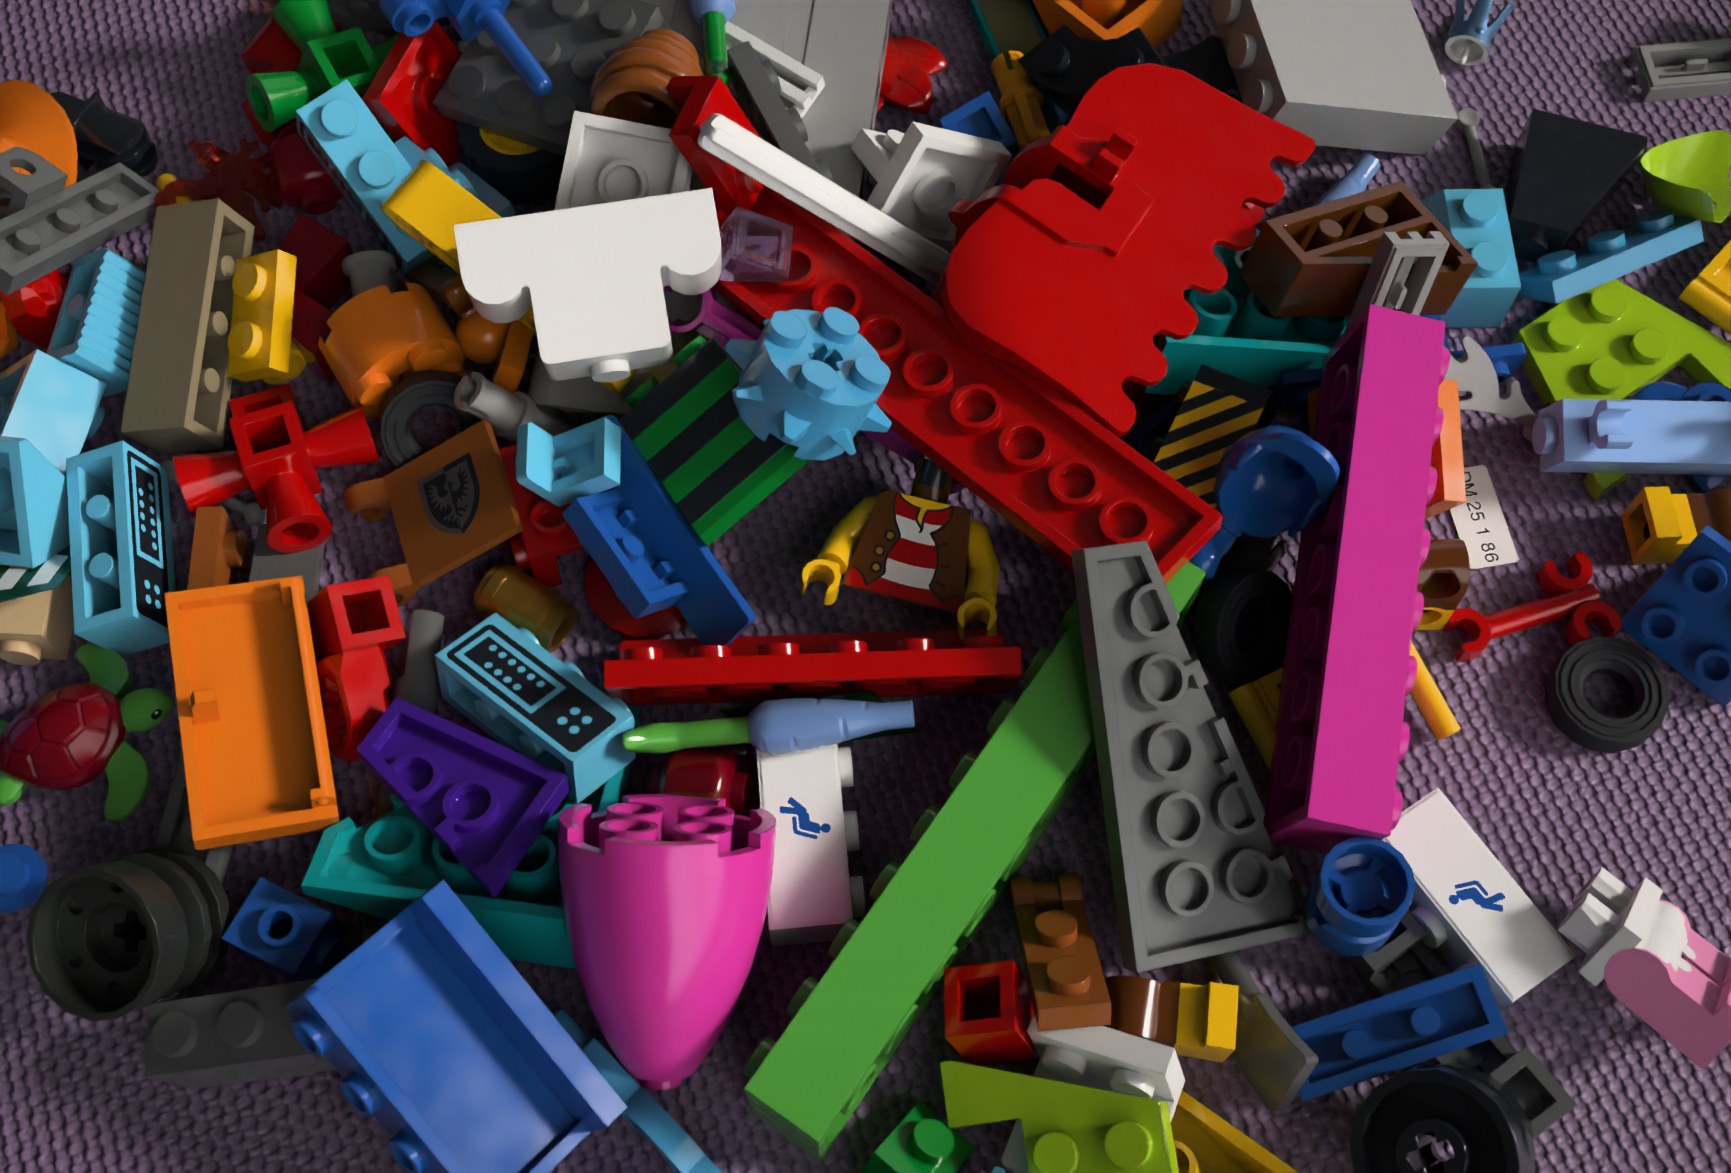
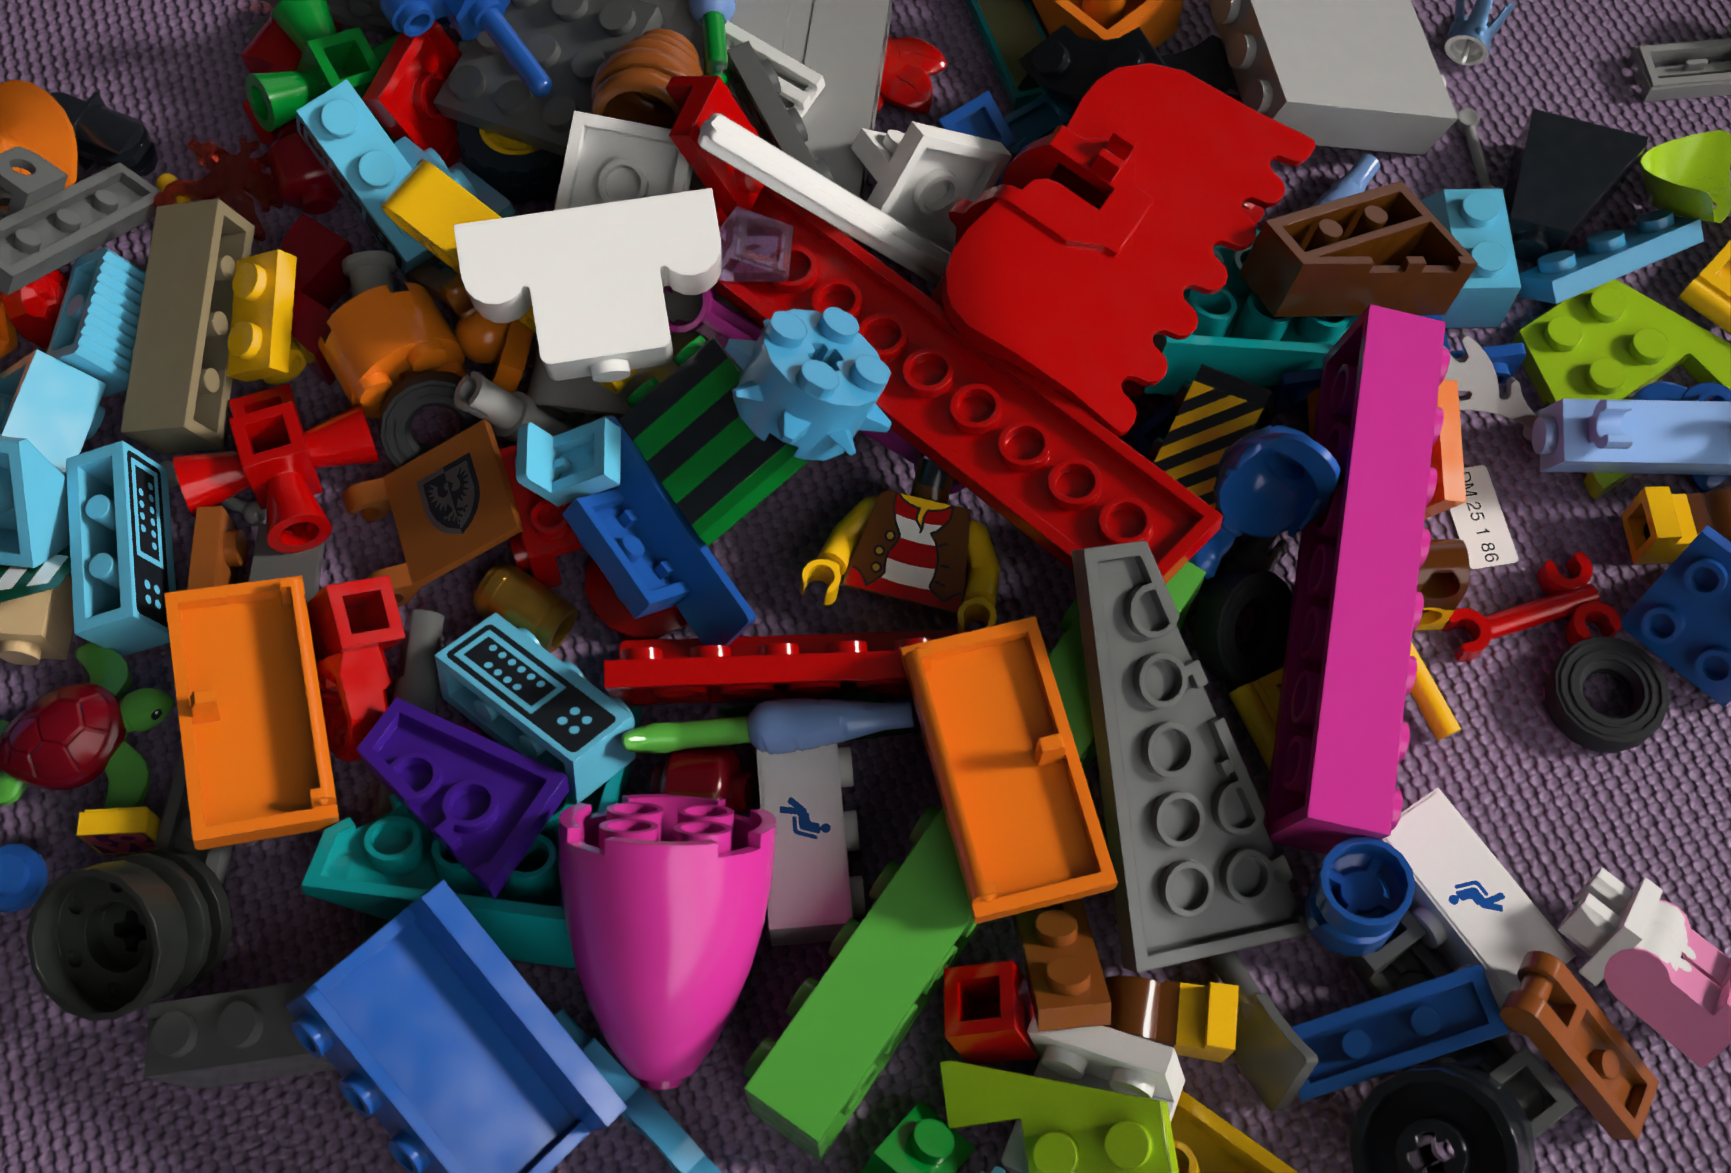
blue brick [221,877,348,982] -> none
light orange axle [991,50,1050,150] -> none
light grey tile [1344,231,1450,333] -> none
none -> yellow tile [76,806,162,855]
none -> orange container [900,616,1118,924]
none -> dark orange plate [1500,951,1659,1140]

